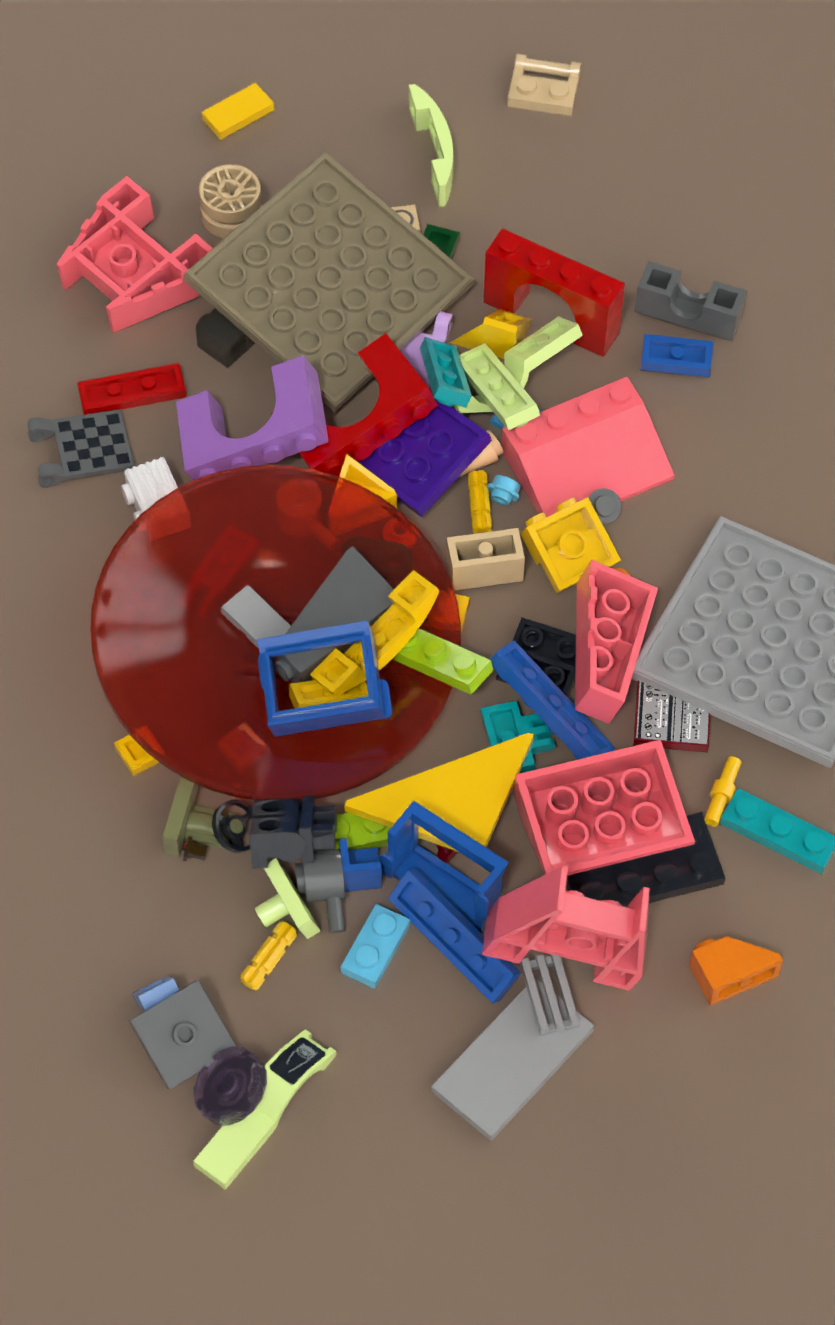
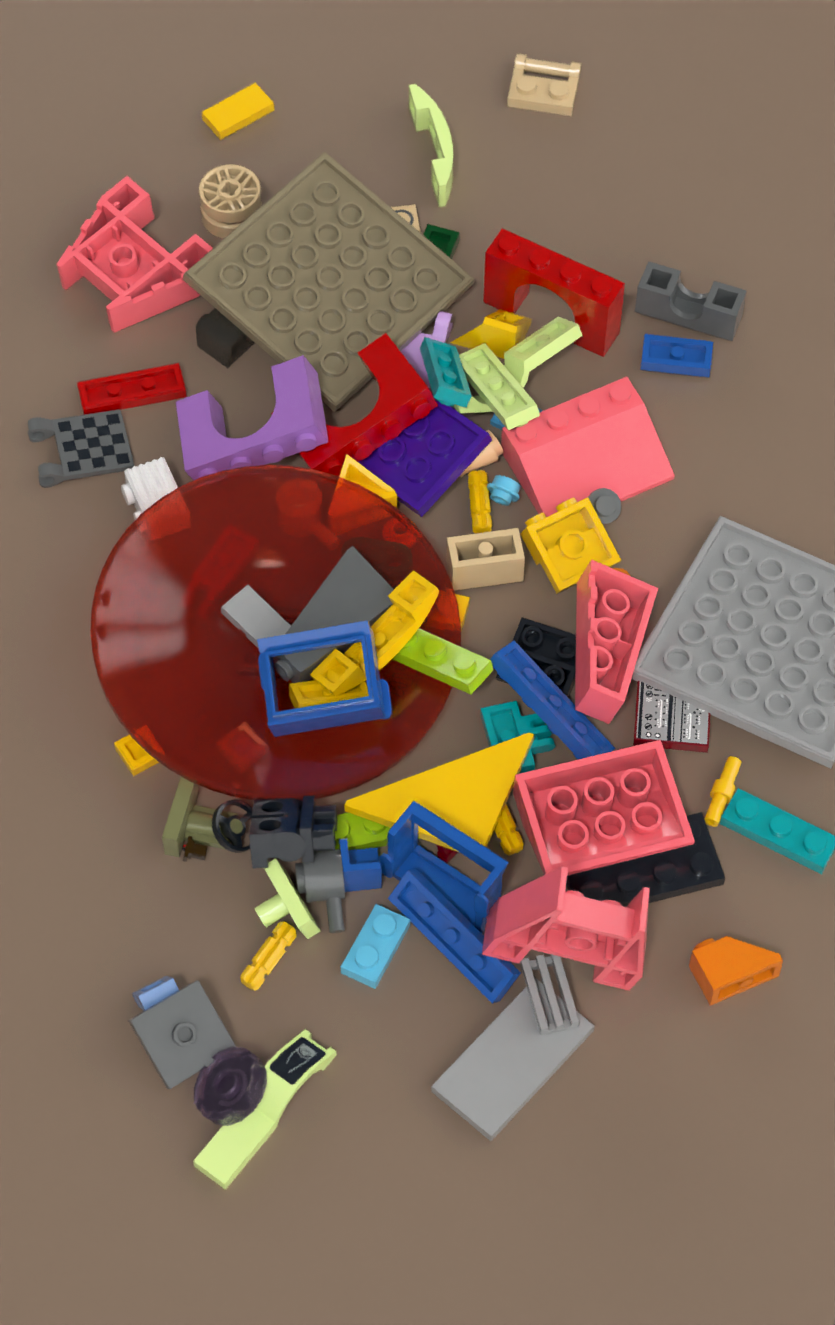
none -> yellow axle [494,804,524,855]

